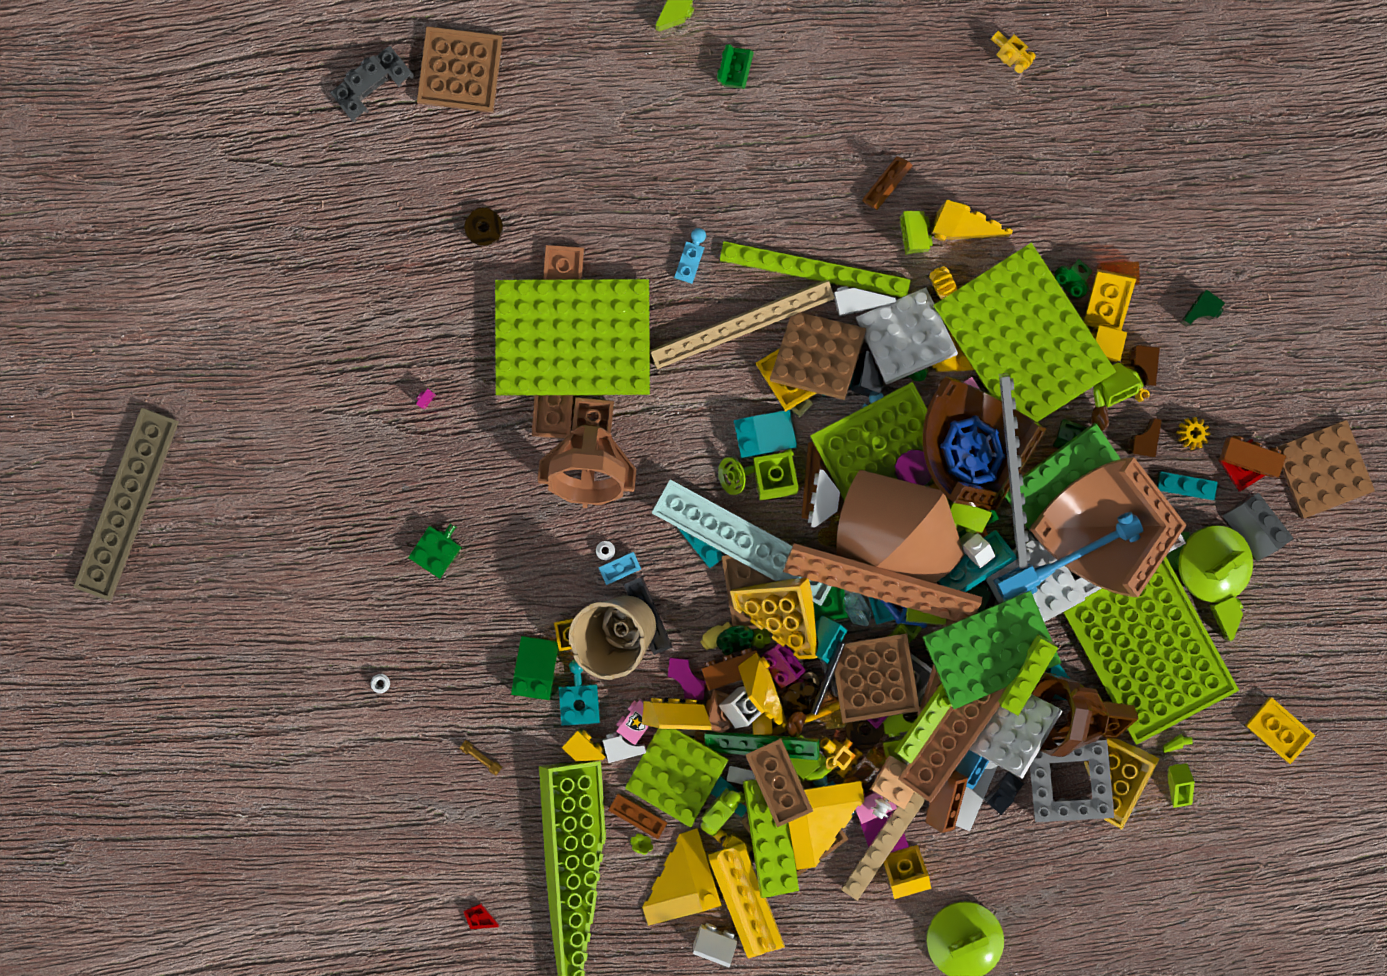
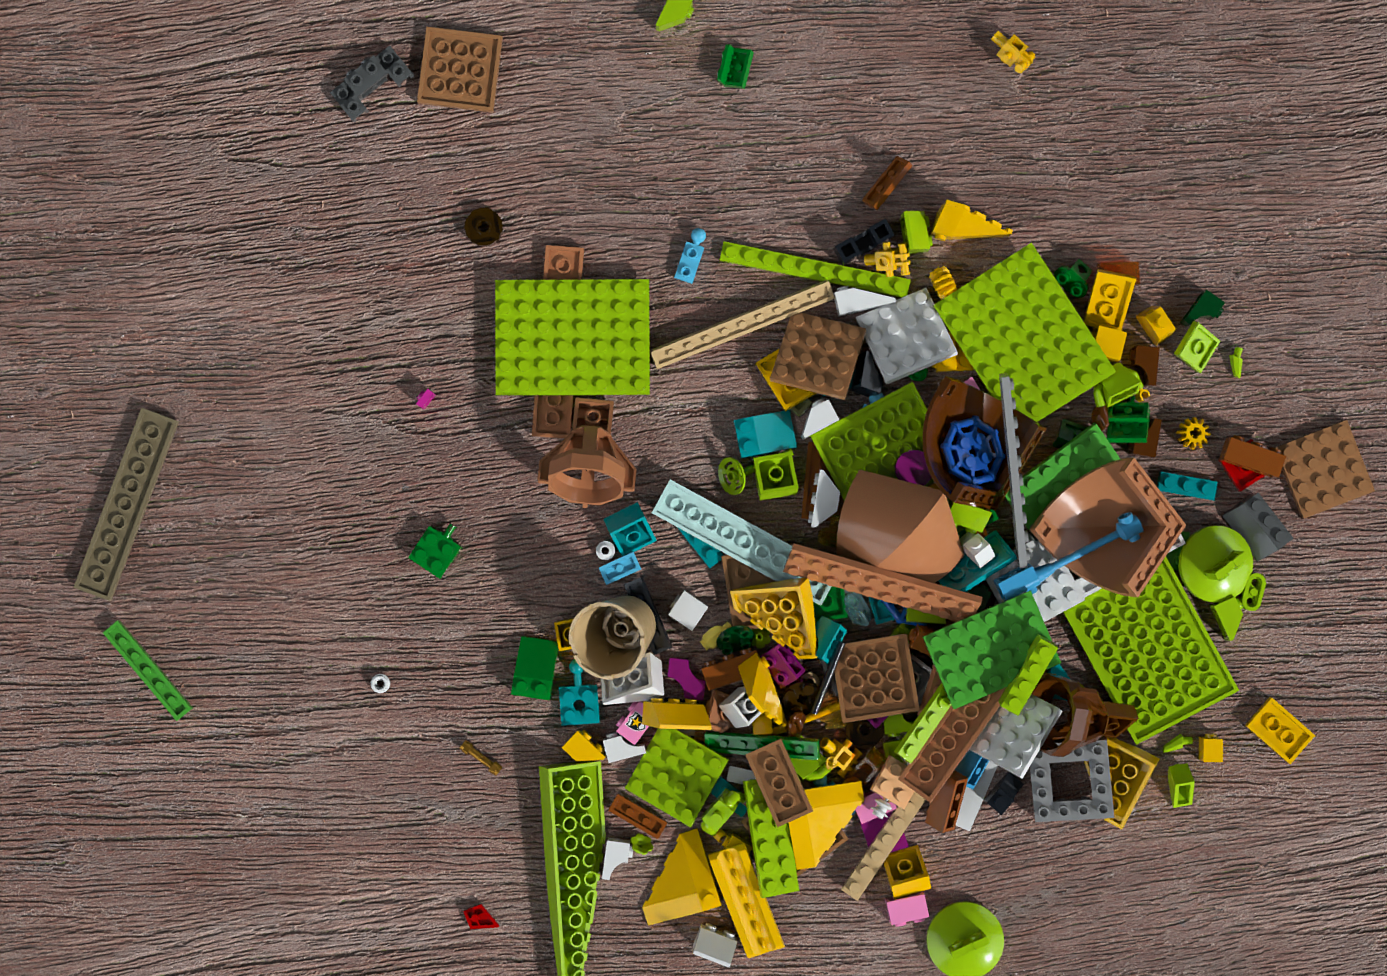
none -> bright green plate [103,620,193,721]
none -> white slope [601,652,664,705]
none -> white arch [602,837,633,880]
none -> teal slope [603,502,657,557]
none -> white head [668,590,708,631]
none -> white slope [801,398,839,439]
none -> black arch [833,218,895,266]
none -> yellow piece [864,241,910,277]
none -> bright pink brick [885,891,929,927]
none -> dark orange arch [908,624,937,656]
none -> green plate [1107,396,1150,443]
none -> yellow torso [1135,306,1176,346]
none -> lime tile [1174,321,1220,373]
none -> yellow brick [1198,733,1223,762]
none -> lime bar [1229,347,1243,379]
none -> lime plate [1240,573,1266,611]

